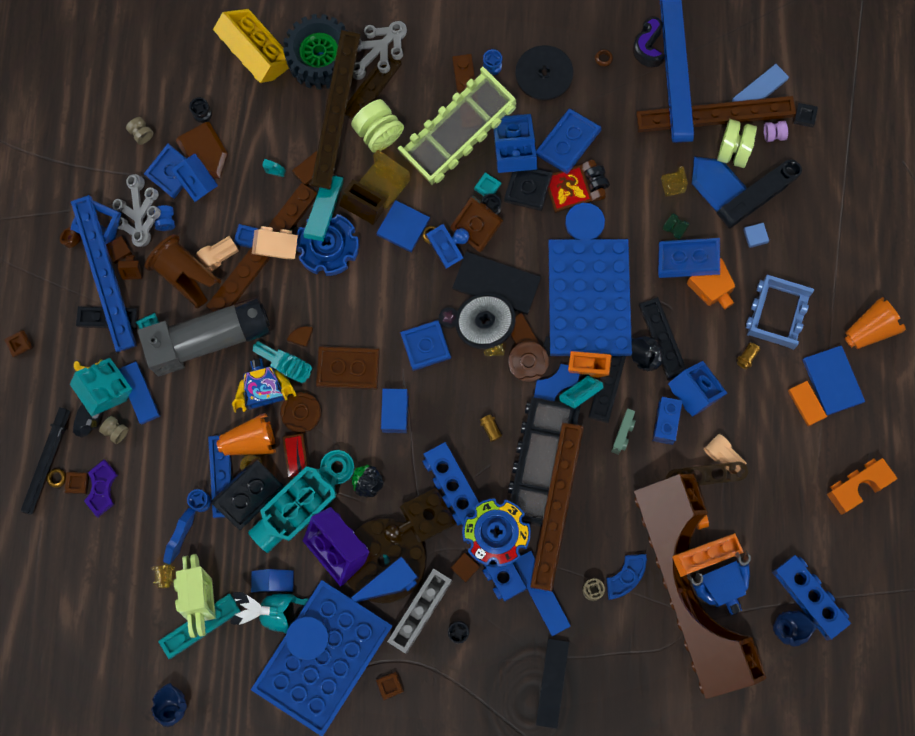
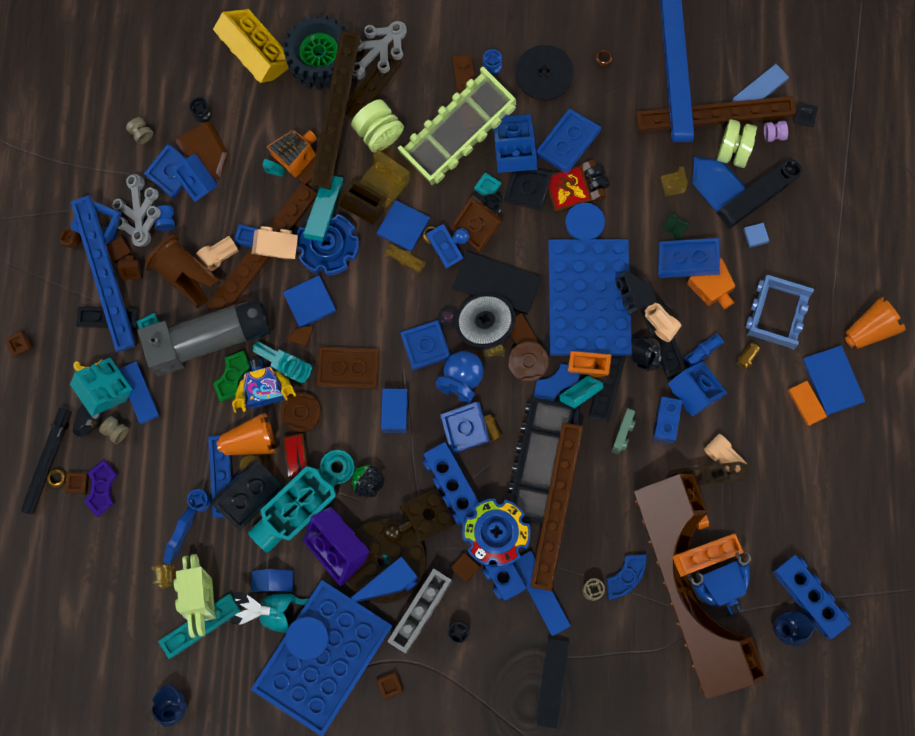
black animal [633,17,665,68] -> none
orange arch [827,458,898,515] -> none
none -> green tile [213,350,252,403]
none -> torso [267,130,317,178]
none -> blue tile [283,276,336,327]
none -> clear yellow pin [385,243,426,273]
none -> blue tile [435,351,484,403]
none -> blue tile [440,402,490,454]
none -> black slope [615,271,657,315]
none -> light nougat piece [645,303,682,342]
none -> blue pin [684,333,724,367]

